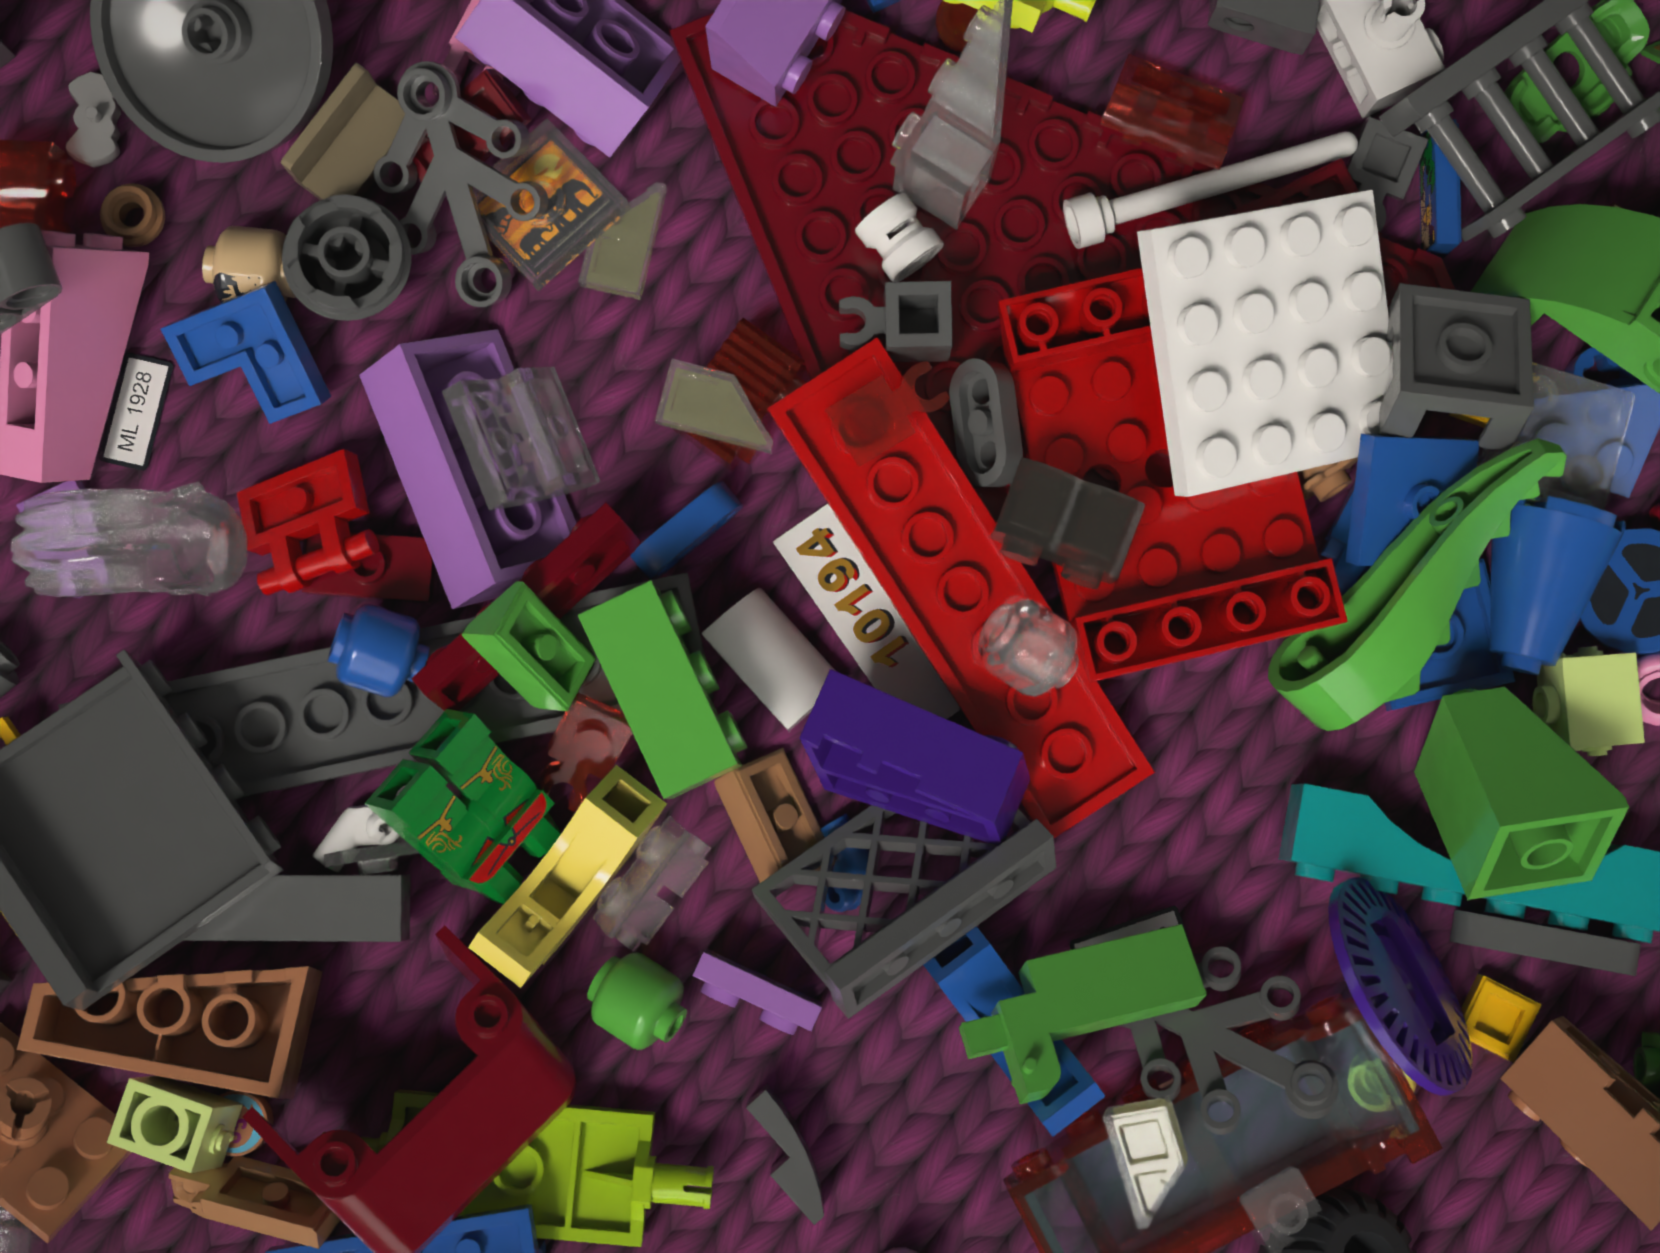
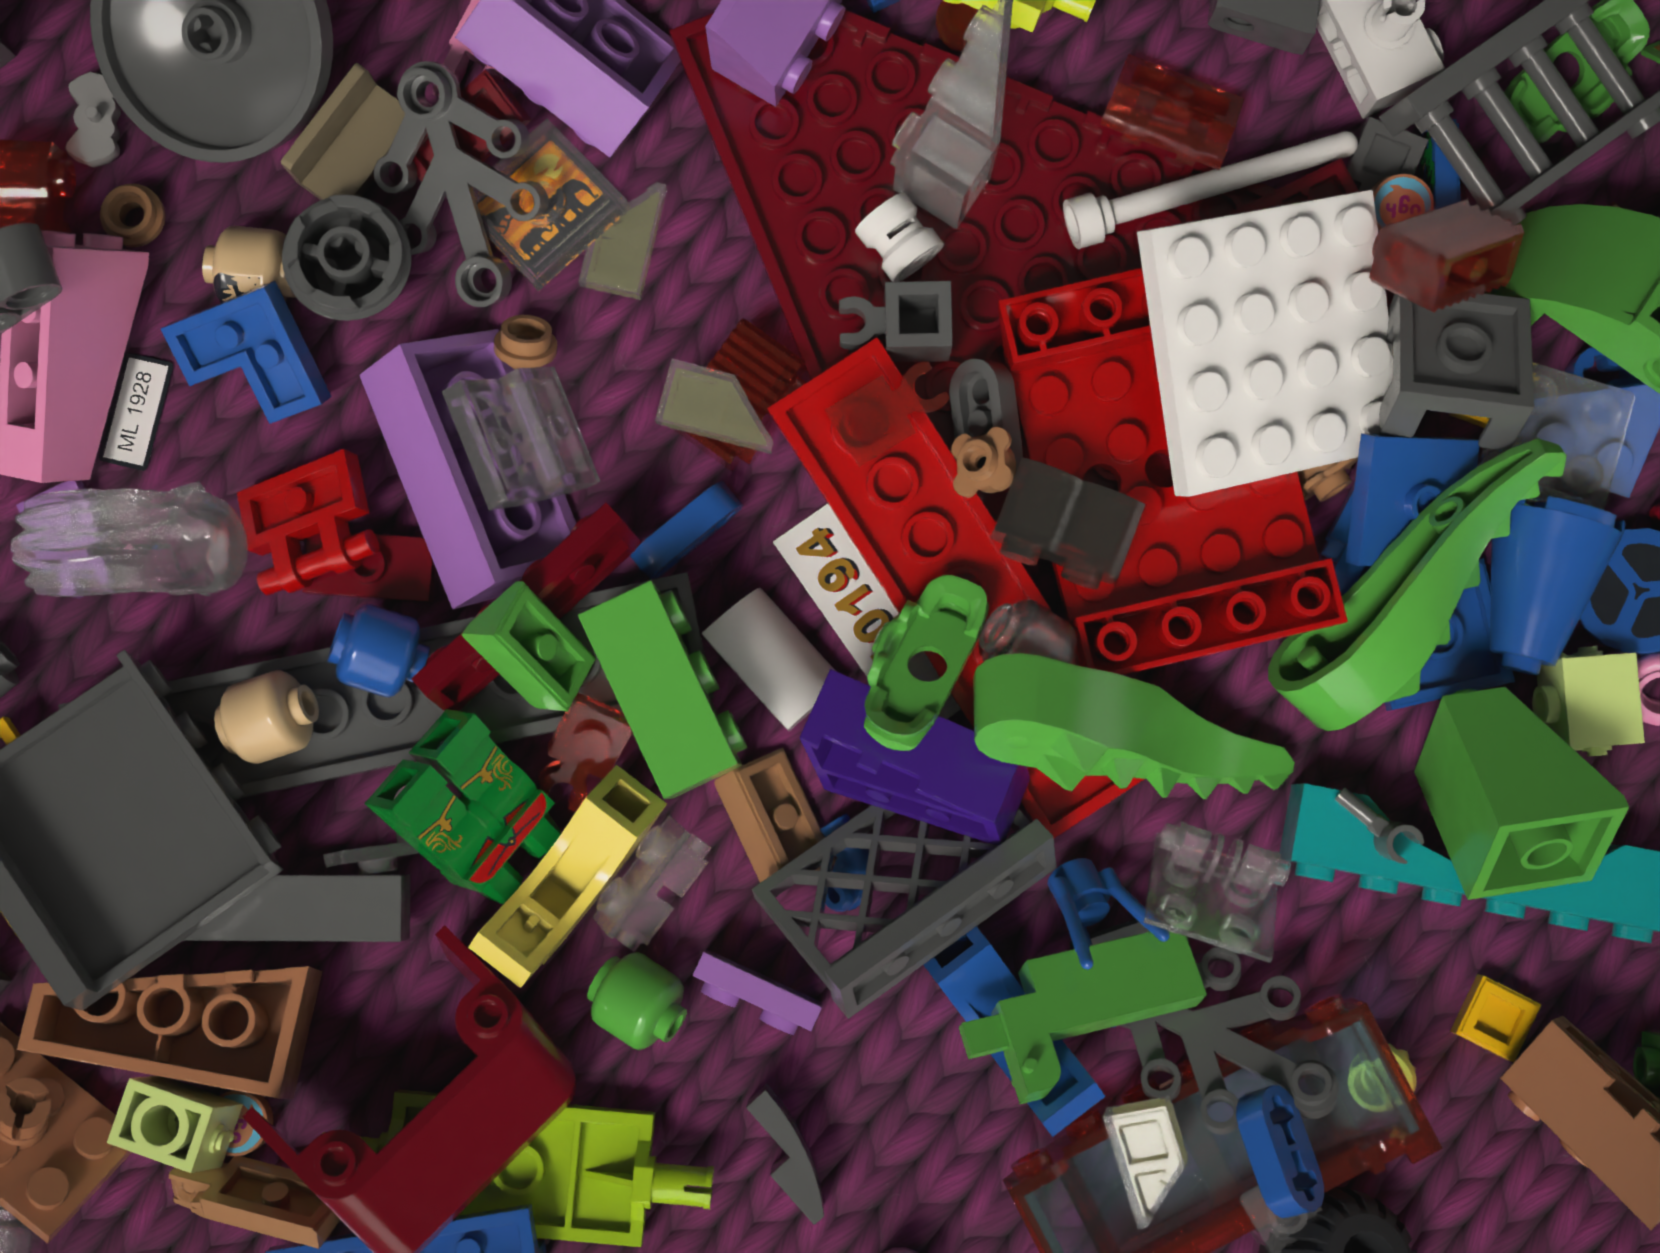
white arm [313,805,400,873] -> none
dark purple piece [1328,877,1473,1096] -> none
dark grey beam [1449,910,1641,976] -> none
none -> tan head [214,670,319,764]
none -> medium nougat plate [494,315,557,371]
none -> bright green piece [864,575,989,751]
none -> medium nougat plate [951,427,1016,498]
none -> bright green animal [973,653,1295,799]
none -> blue plant [1047,858,1170,1028]
none -> clear hinge [1143,820,1291,963]
none -> blue beam [1236,1085,1324,1218]
none -> dark grey hand [1335,787,1424,864]
none -> clear red brick [1369,199,1524,313]
none -> tile [1371,174,1434,238]

